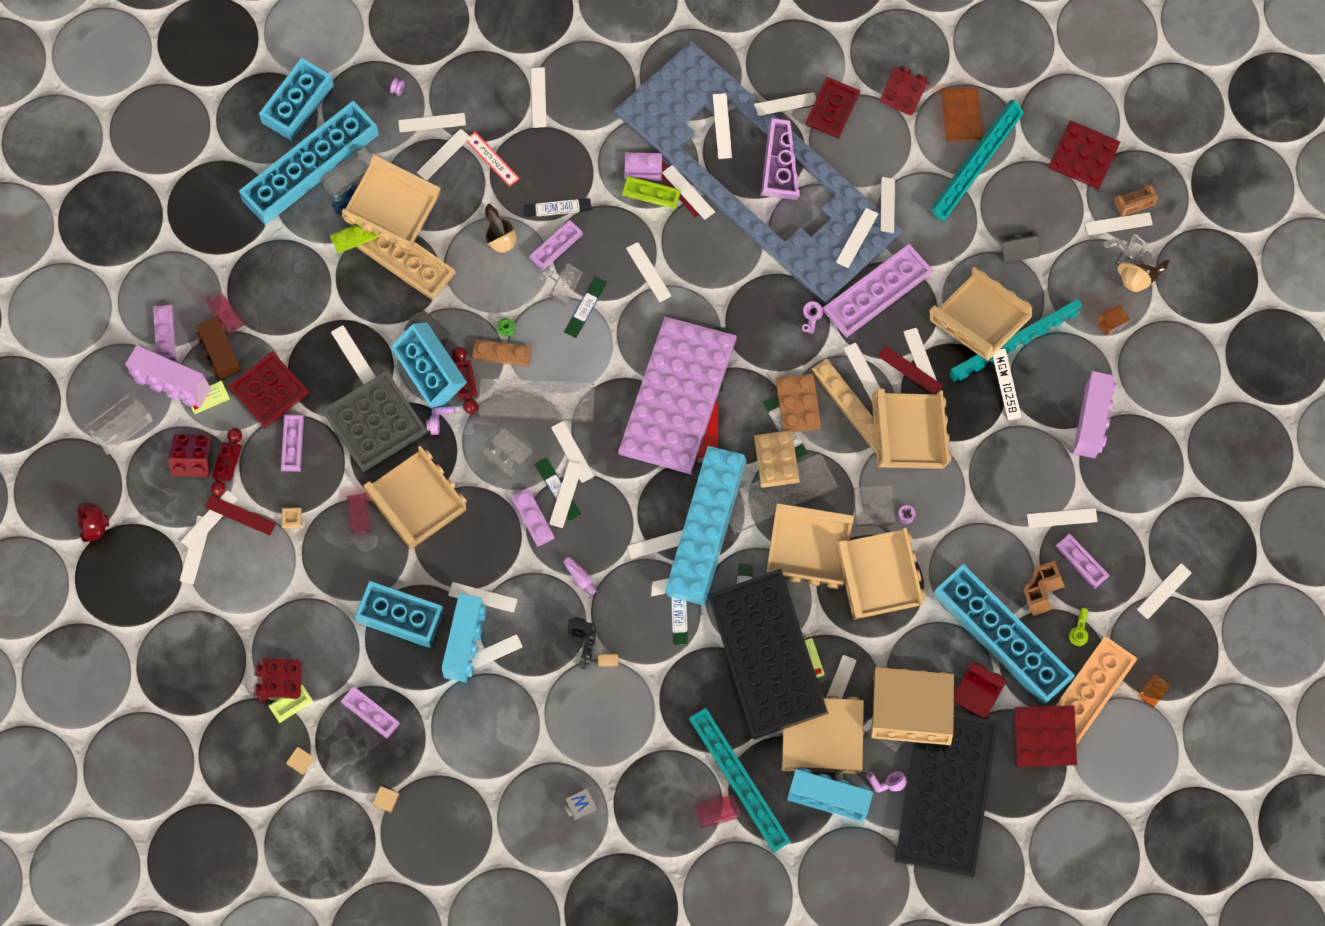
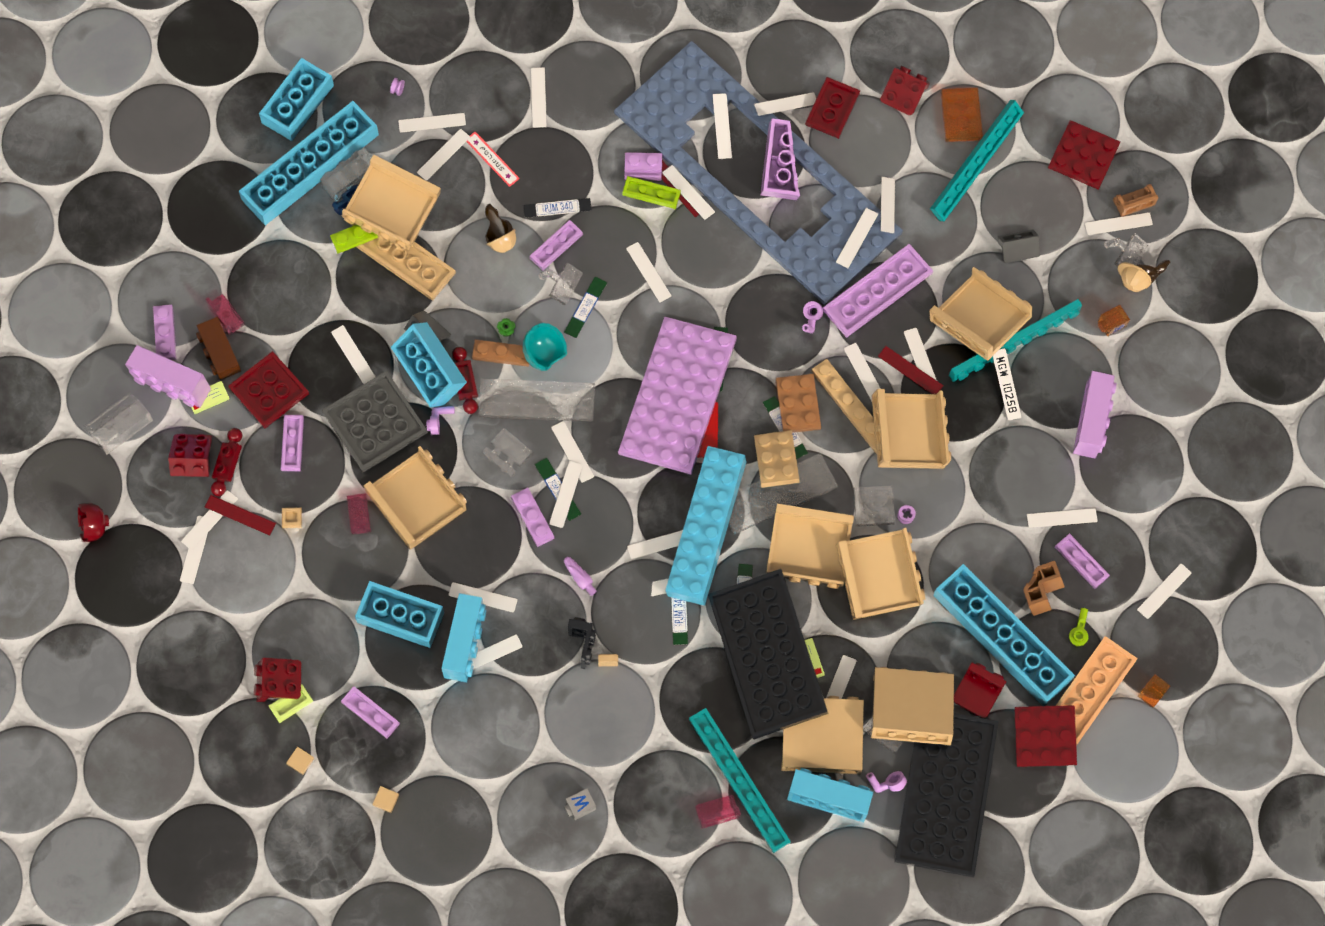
none -> teal cylinder [522,323,567,371]

